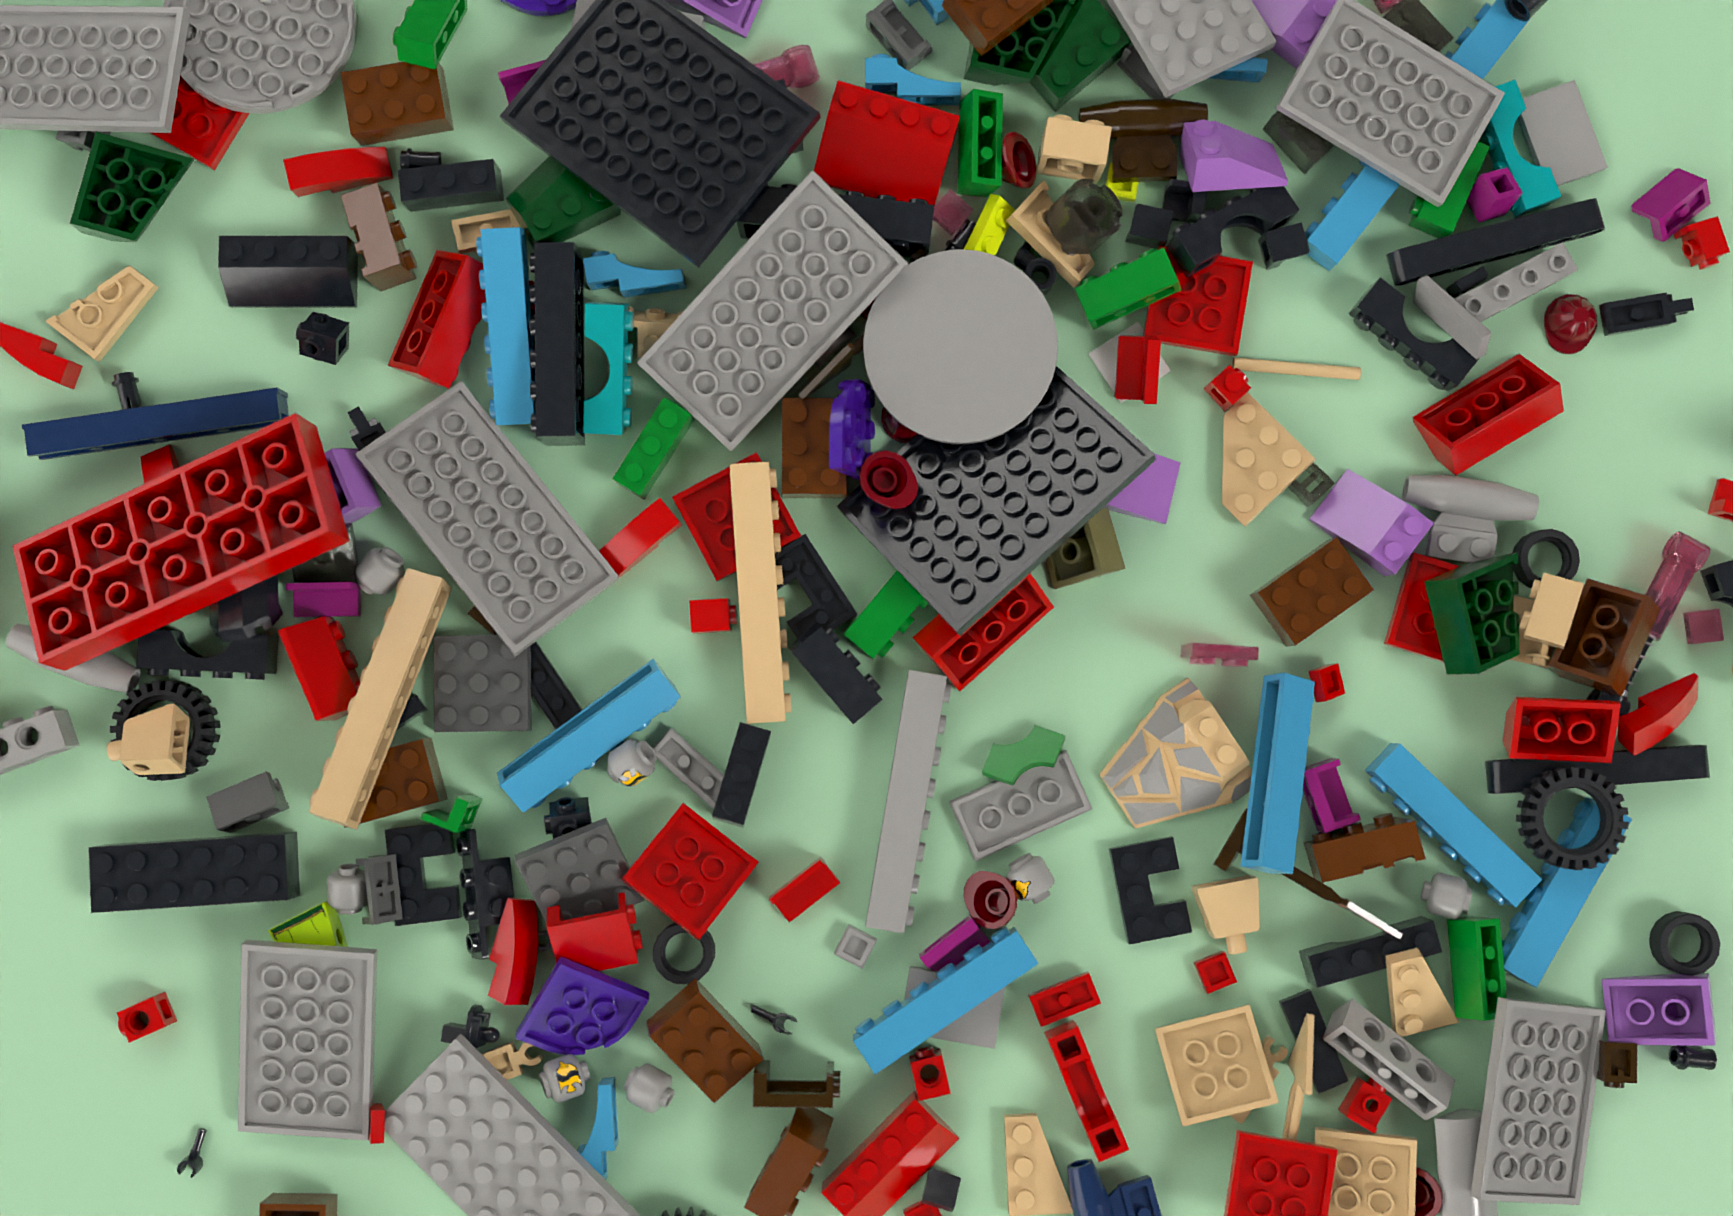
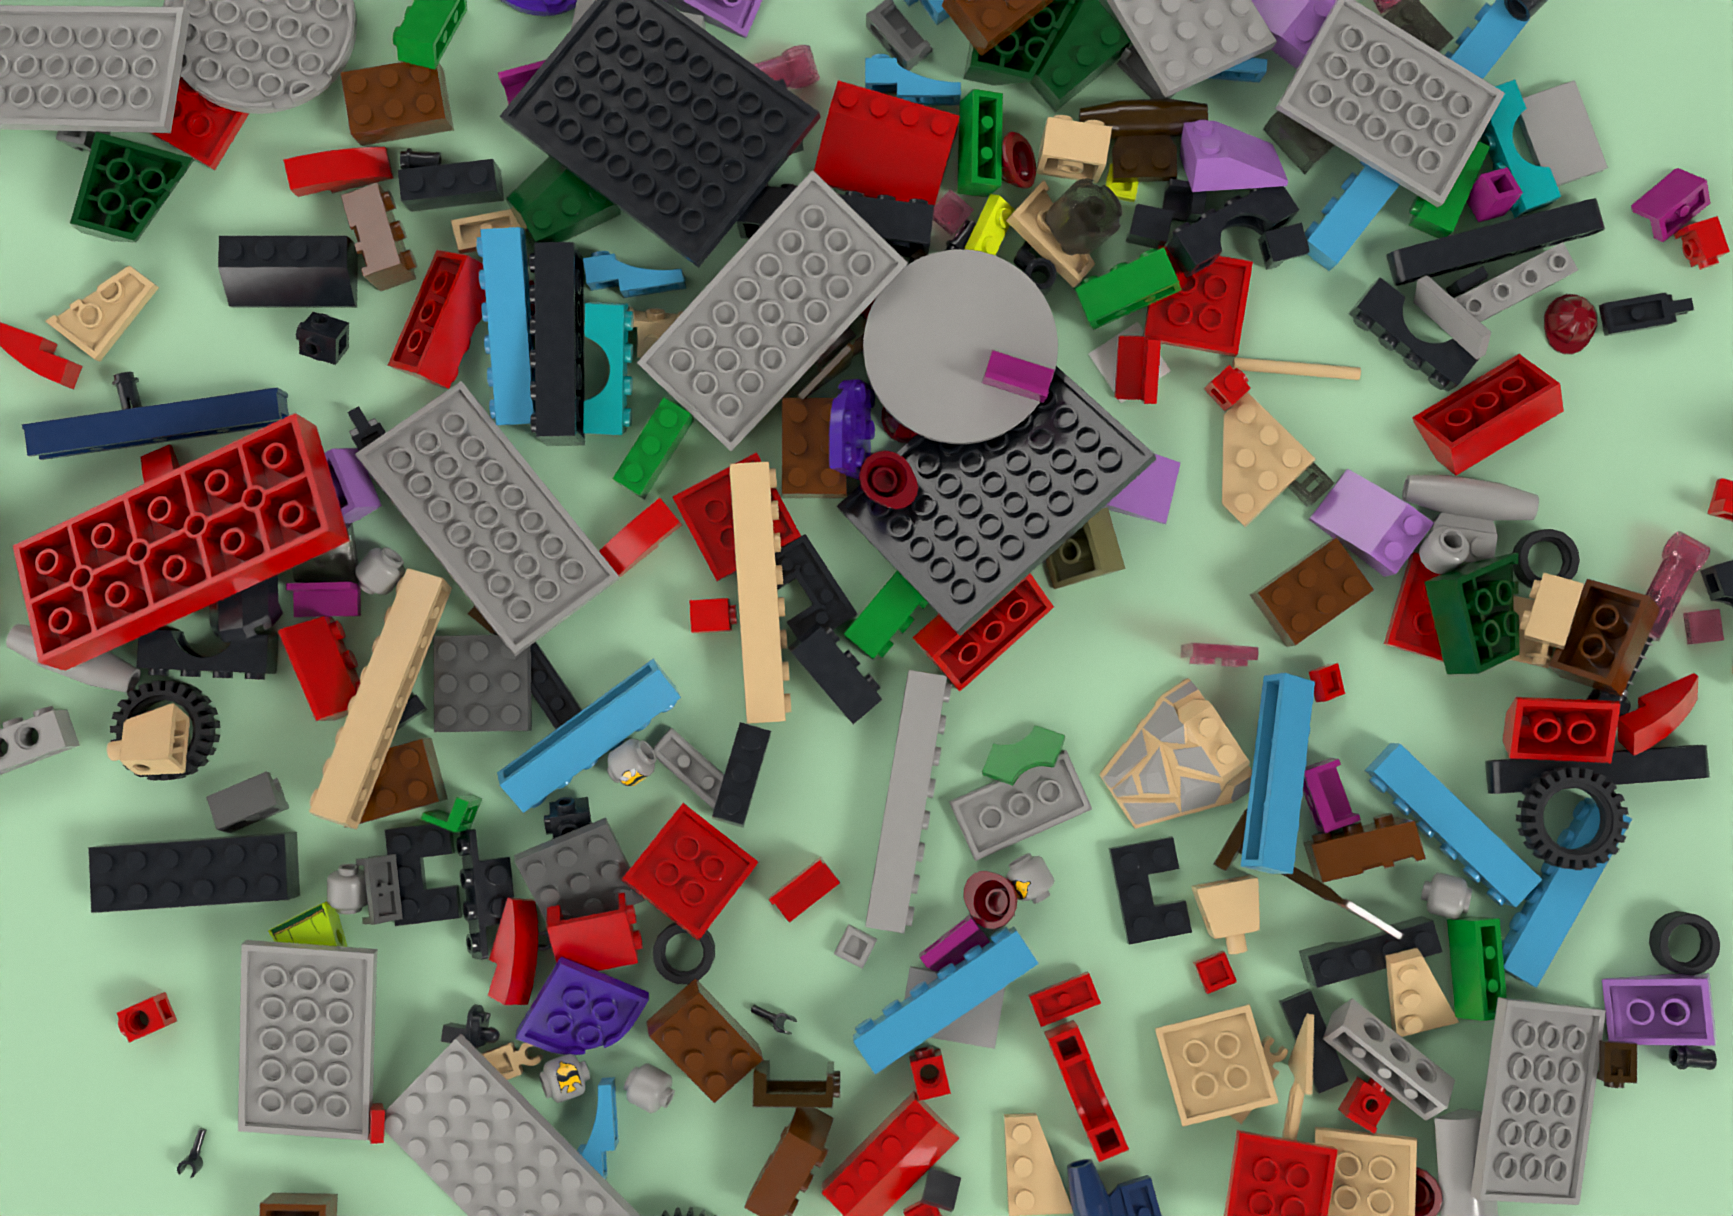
none -> magenta panel [982,350,1055,403]
none -> light grey head [1419,526,1469,574]

